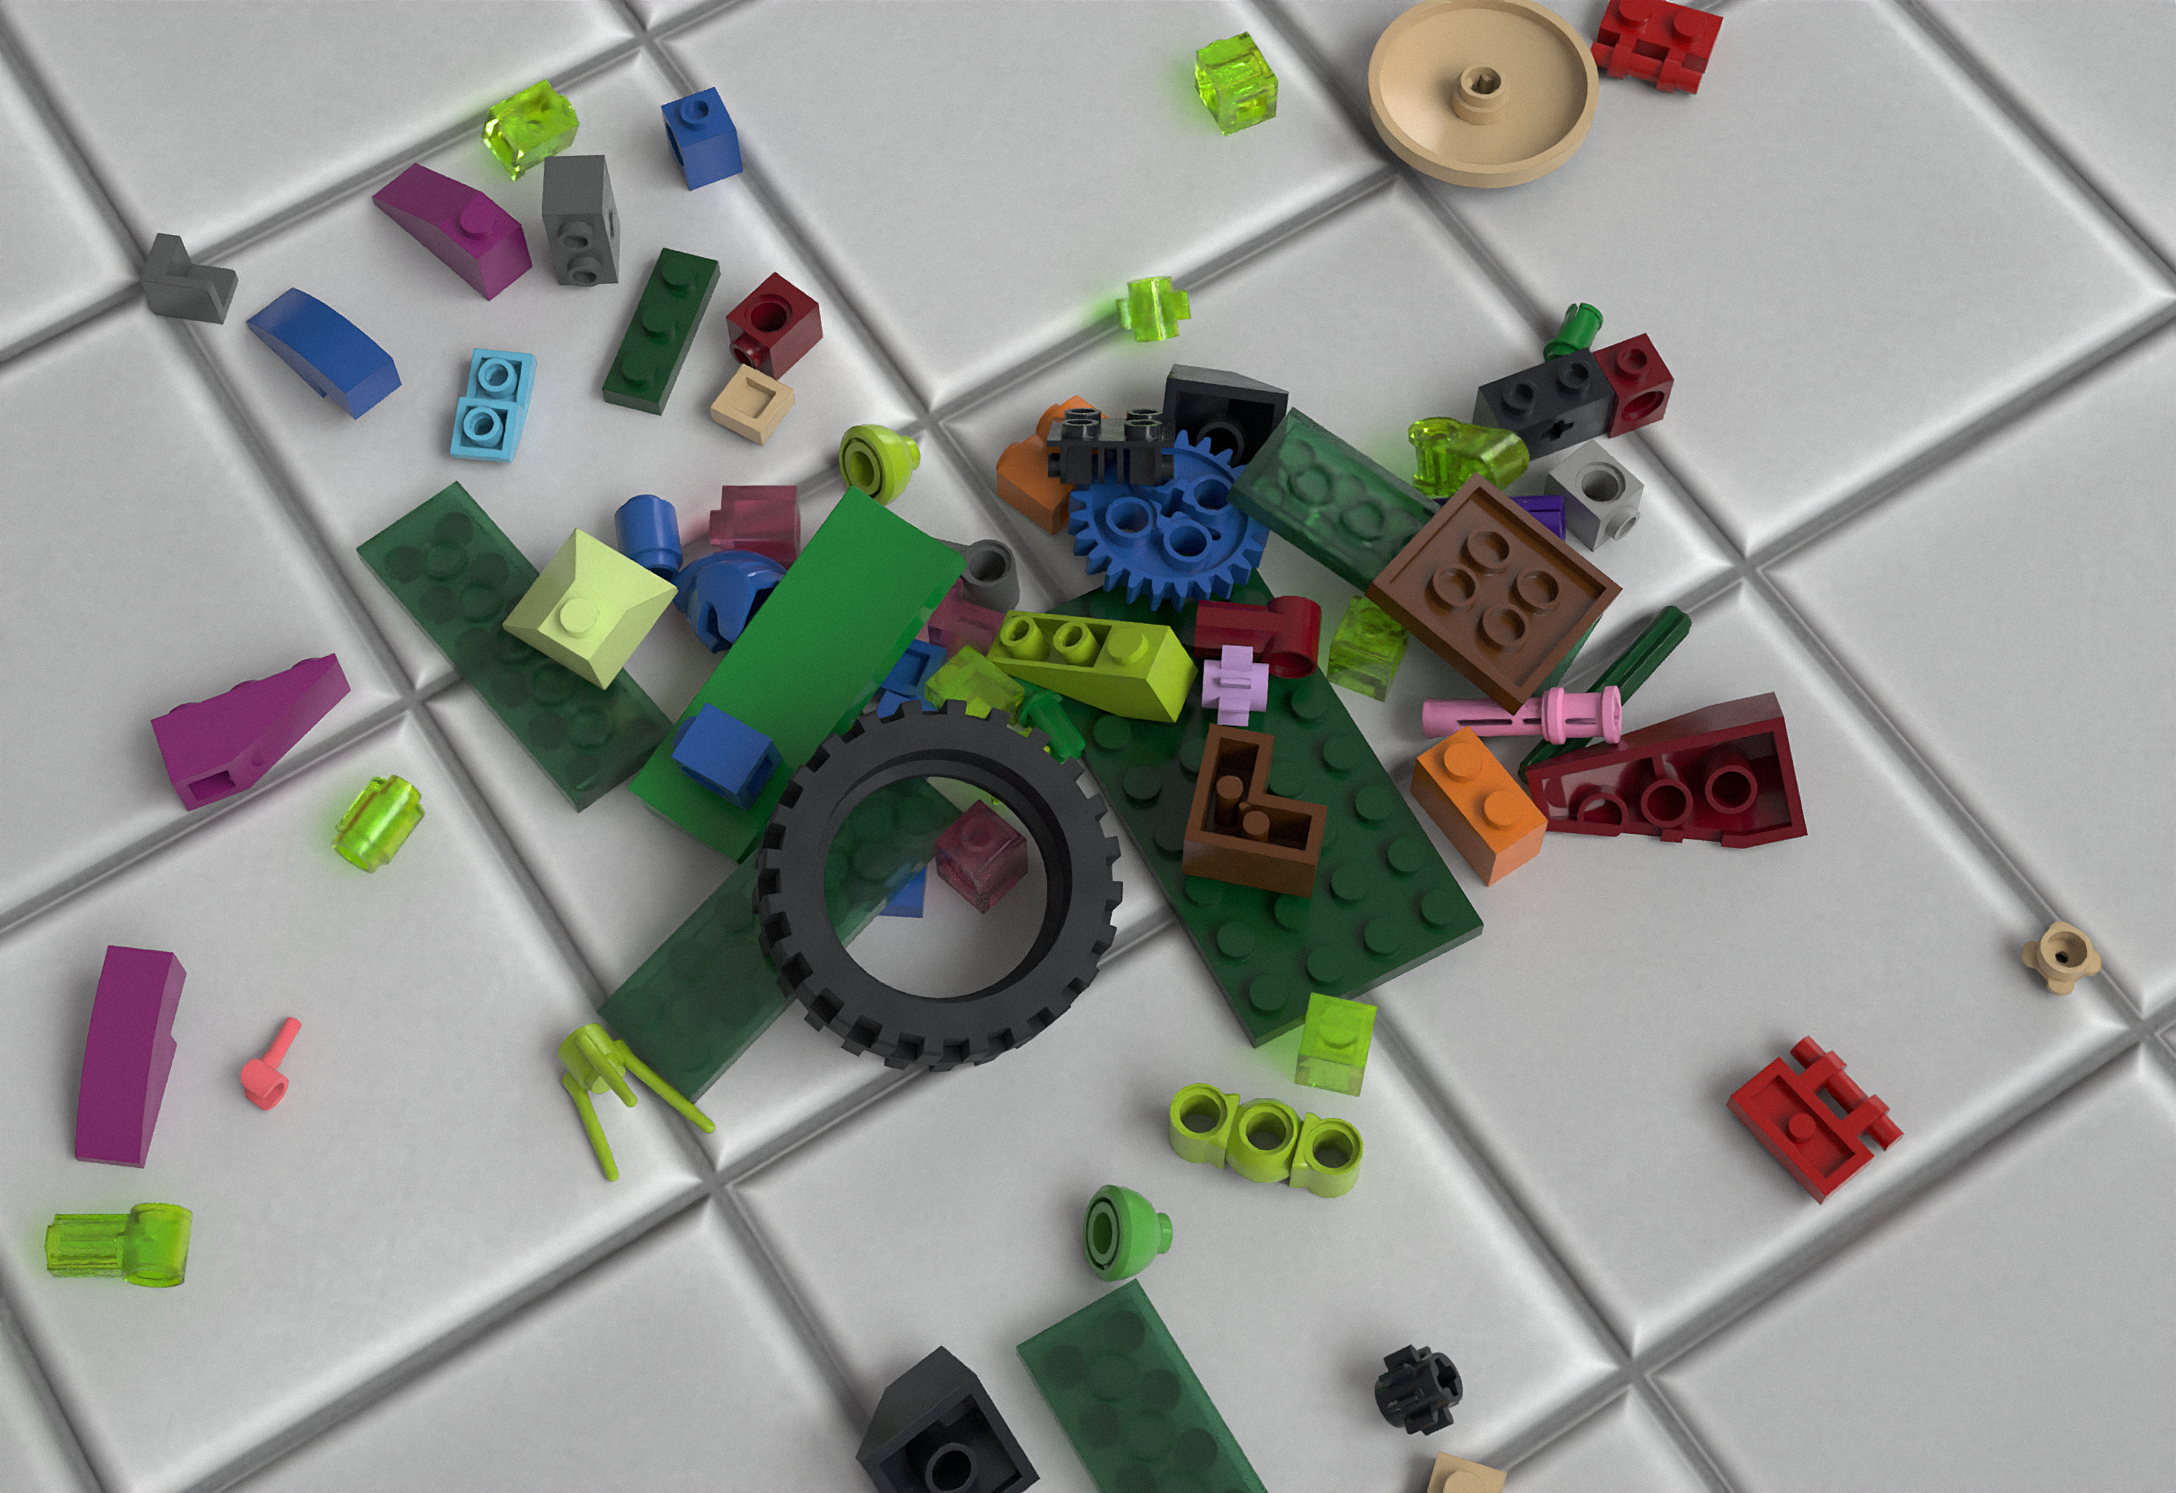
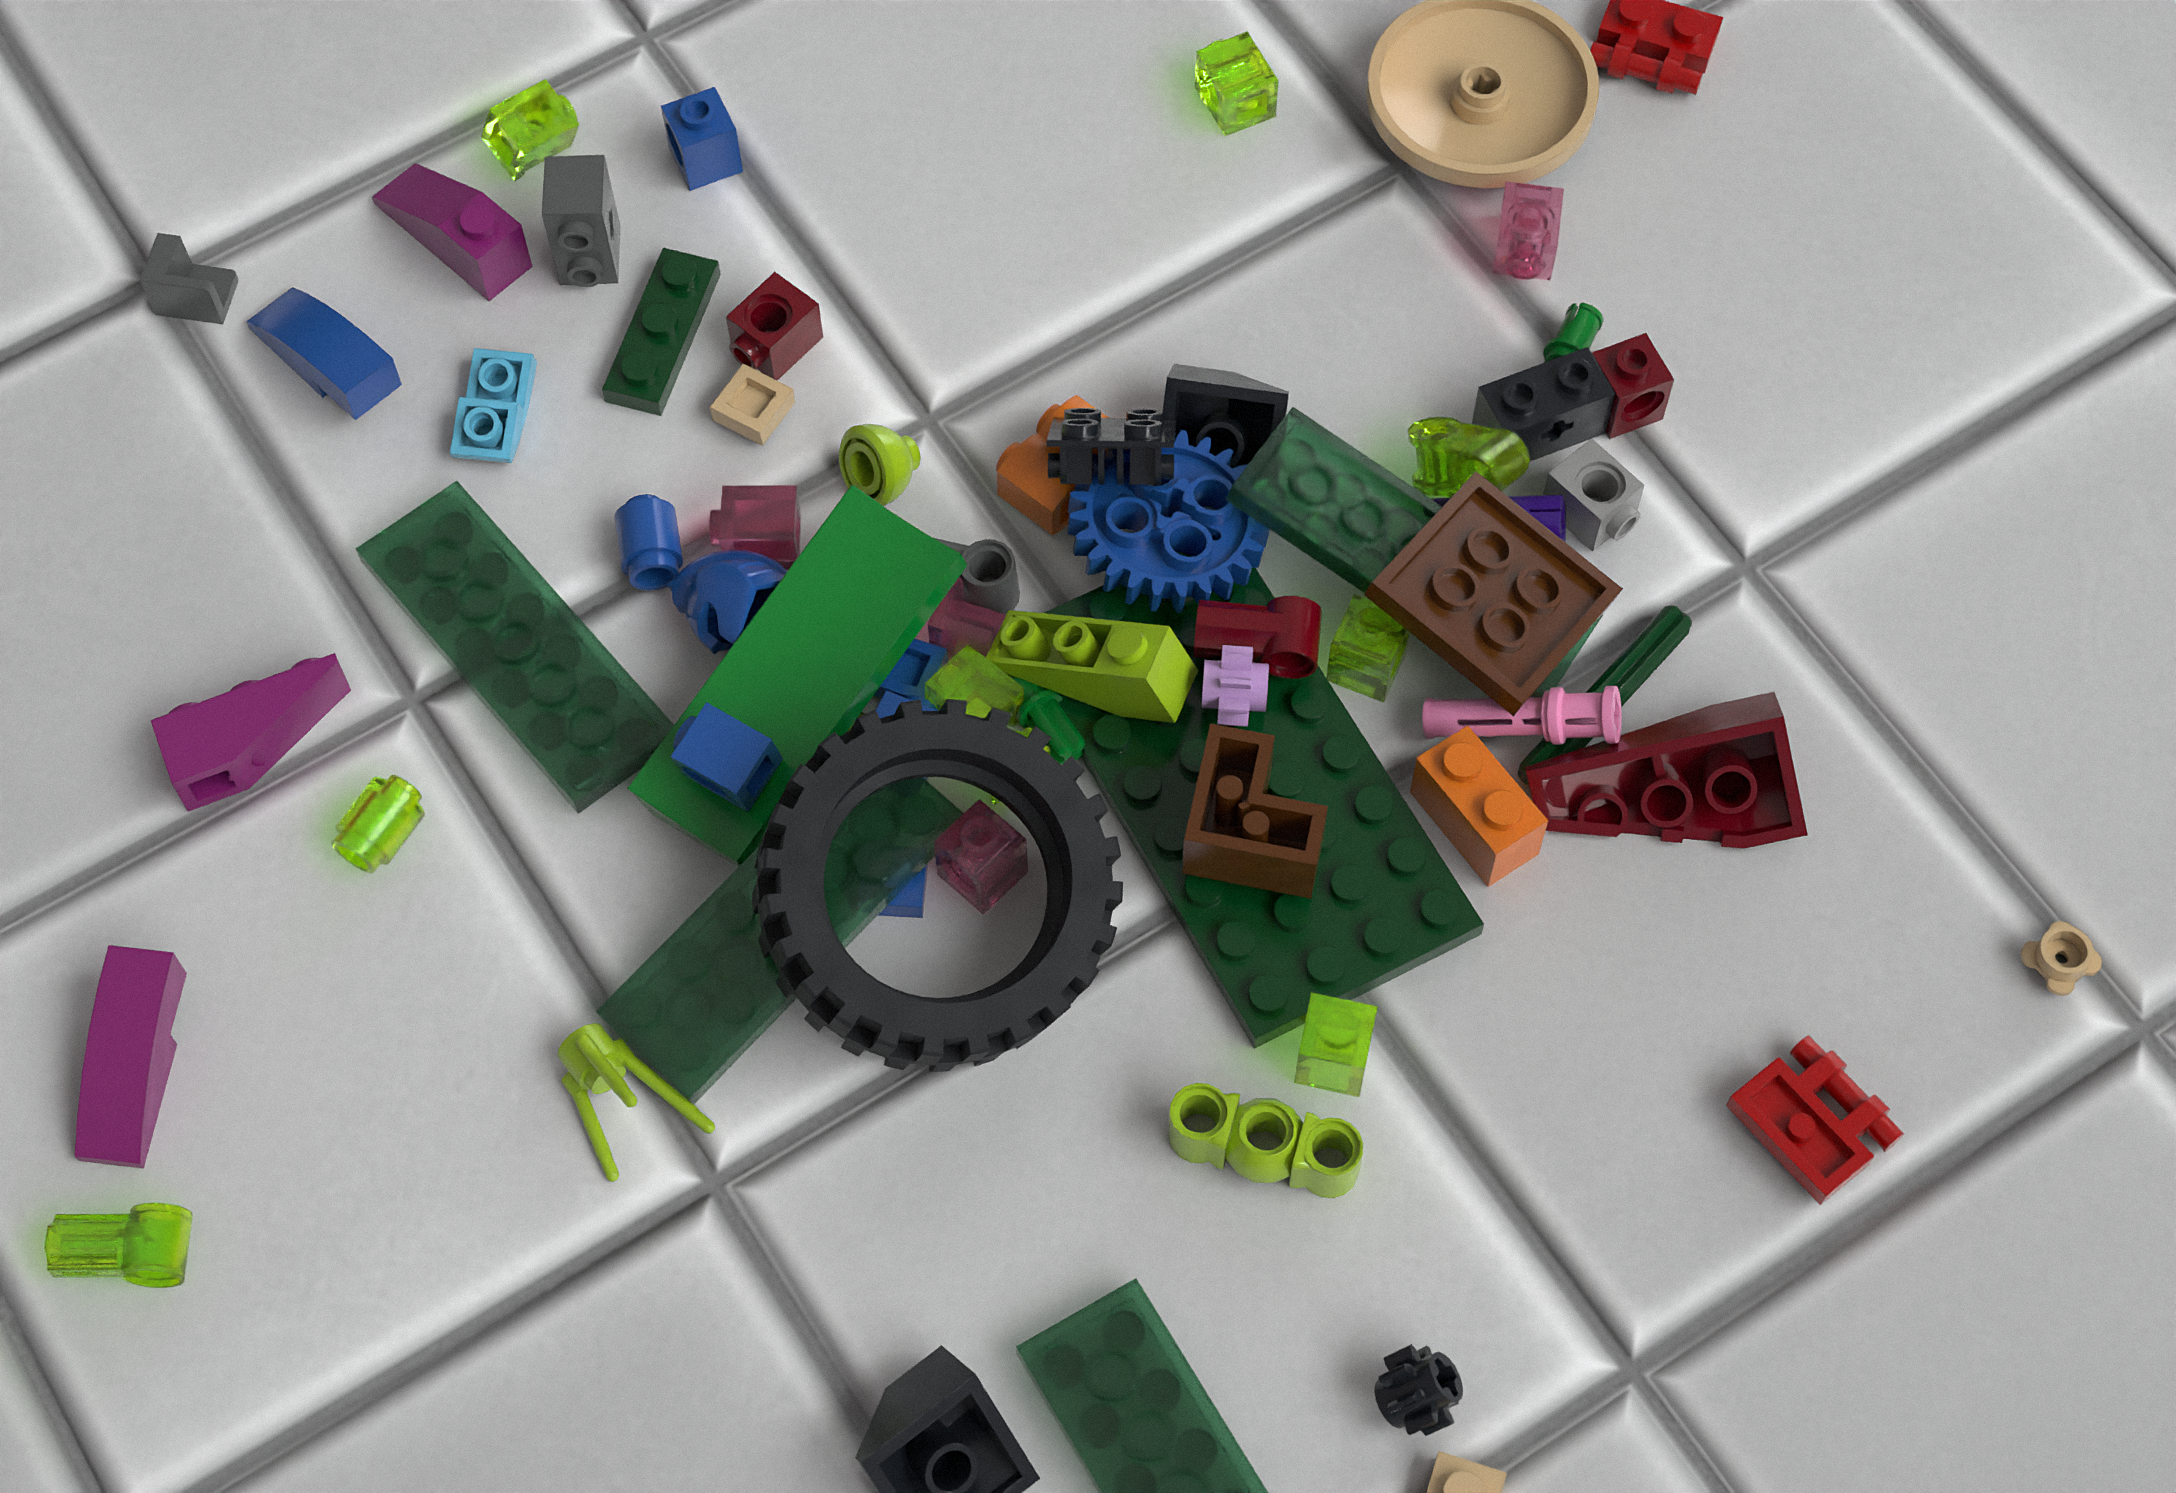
coral hand [241,1017,302,1111] -> none
yellowish green slope [502,527,678,690] -> none
bright green brick [1083,1184,1173,1282] -> none
clear neon green gear [1116,275,1191,342] -> none
none -> clear pink brick [1492,181,1564,280]

